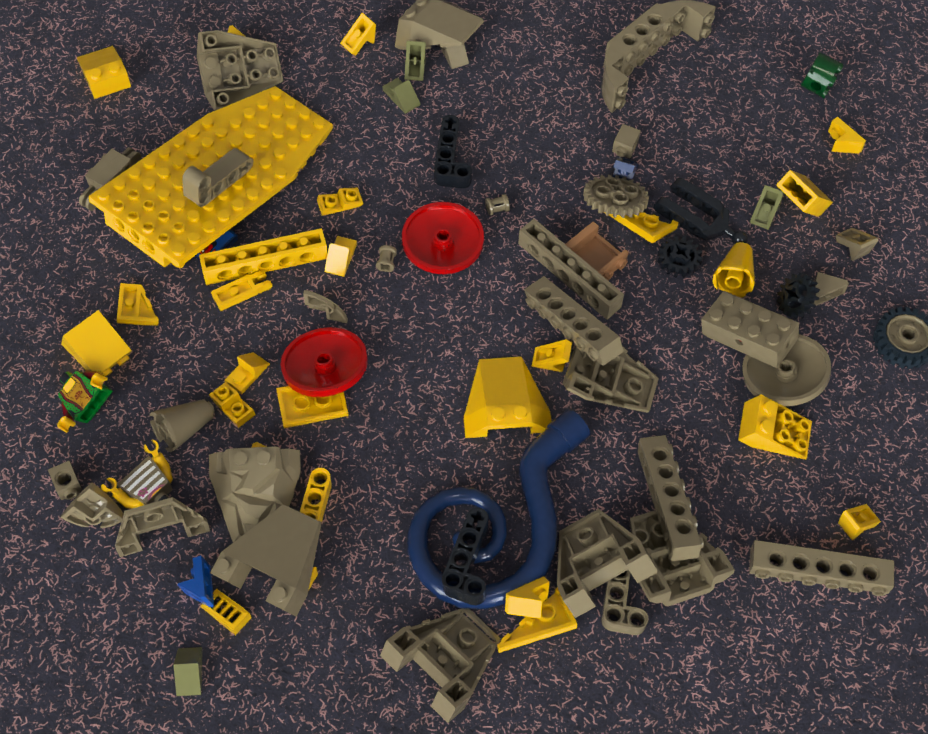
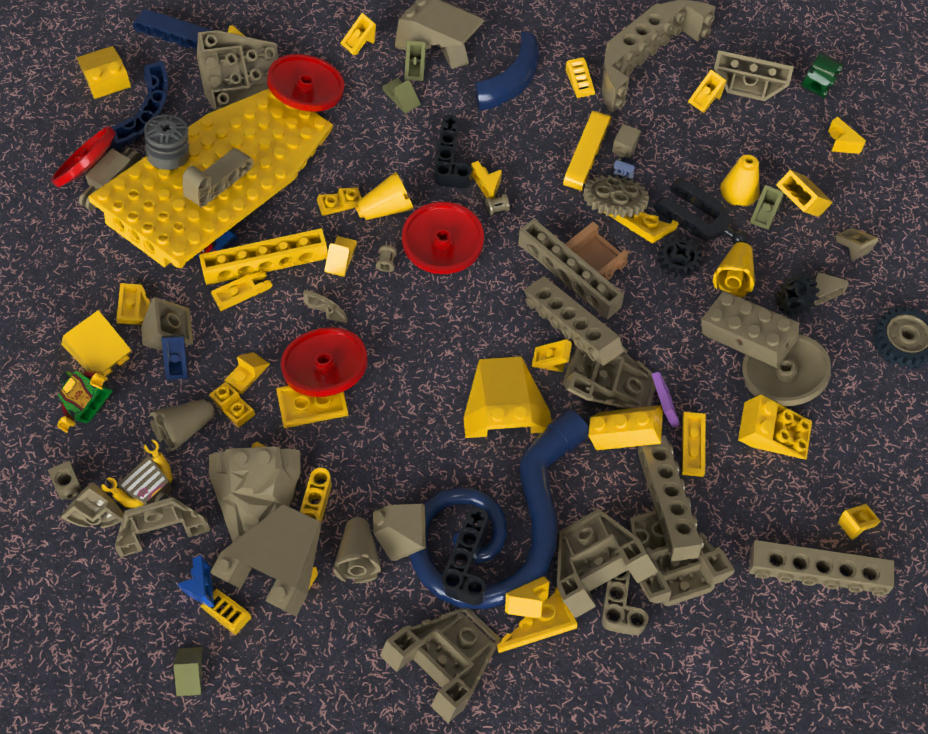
none -> red dish [51,125,116,187]
none -> dark blue brick [111,61,168,149]
none -> dark blue beam [133,9,214,51]
none -> dark tan slope [141,297,193,350]
none -> dark grey wheel [144,114,190,170]
none -> dark blue slope [161,335,188,380]
none -> red dish [267,54,344,112]
none -> dark tan cone [334,517,381,583]
none -> yellow cone [355,172,414,220]
none -> dark tan slope [373,504,426,561]
none -> yellow slope [471,161,502,199]
none -> dark blue brick [475,32,539,111]
none -> yellow beam [563,111,611,191]
none -> yellow slope [565,57,595,98]
none -> yellow slope [588,405,663,450]
none -> medium lavender tile [651,372,680,428]
none -> yellow plate [681,412,706,477]
none -> yellow slope [688,70,727,113]
none -> dark tan wedge [714,50,794,101]
none -> yellow cone [720,155,760,207]

